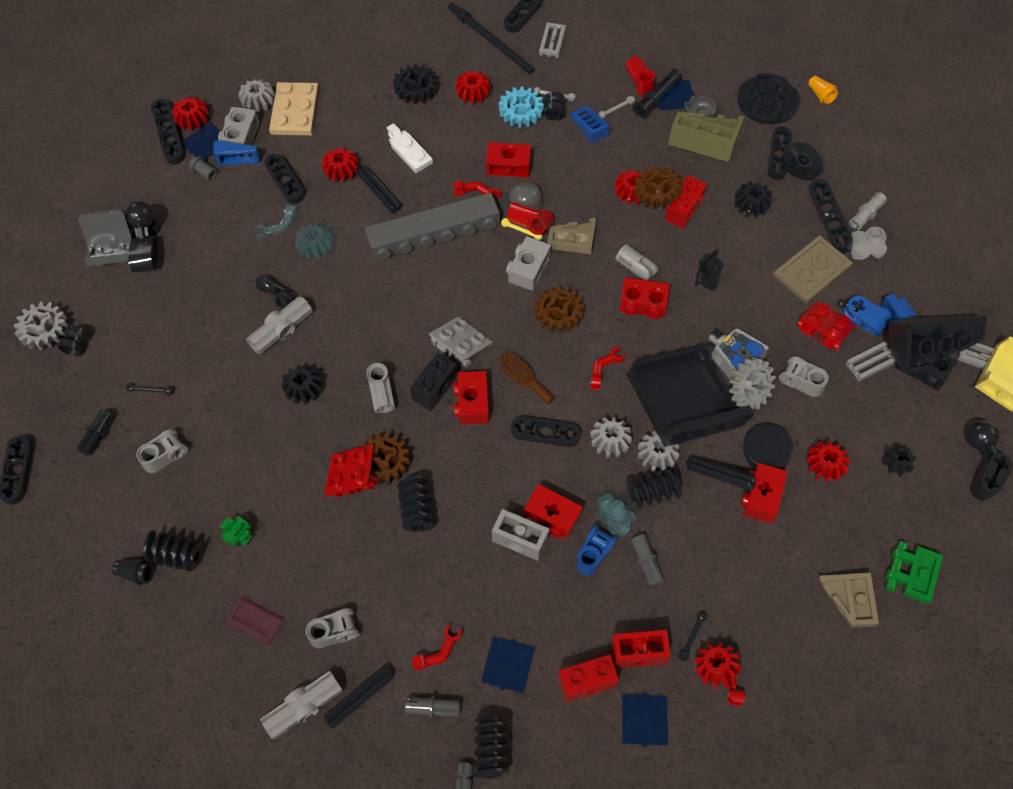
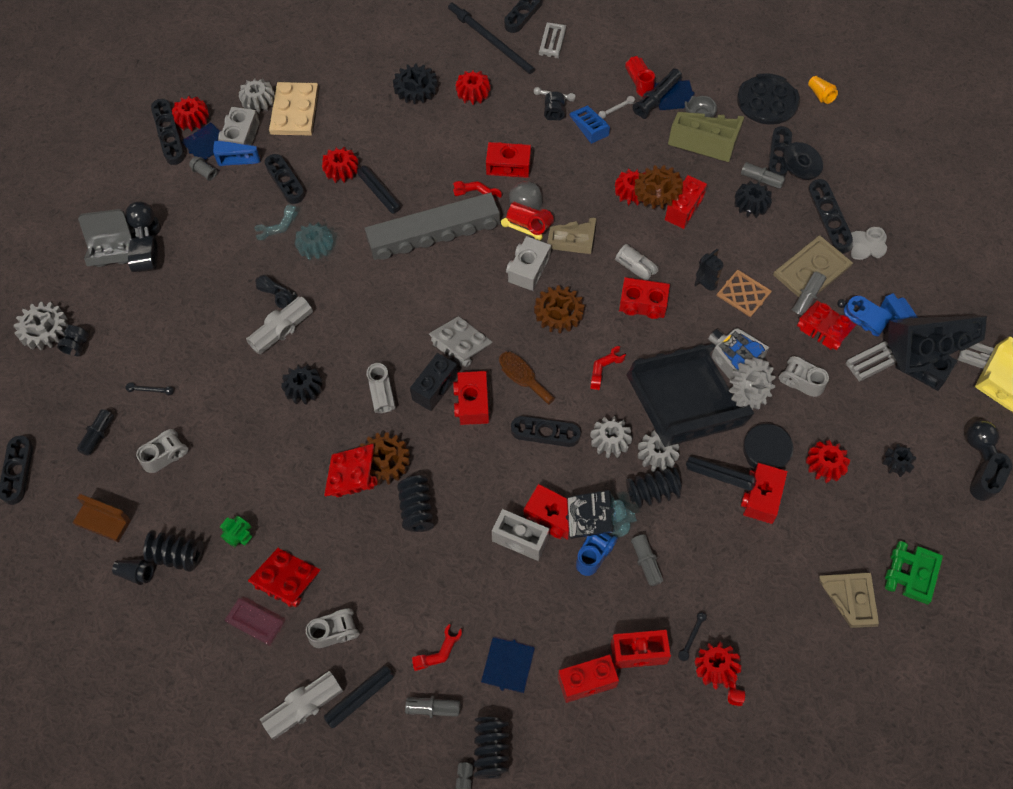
white hinge [387,123,433,173] -> none
medium azure gear [499,86,544,128] -> none
clear blue piece [622,693,668,748] -> none
light grey pin [849,192,887,231] -> none
none -> reddish brown panel [72,494,131,543]
none -> red hinge [248,548,321,608]
none -> piece [566,490,615,539]
none -> medium nougat window [716,270,772,317]
none -> dark grey axle [741,162,785,188]
none -> dark grey axle [791,271,826,316]

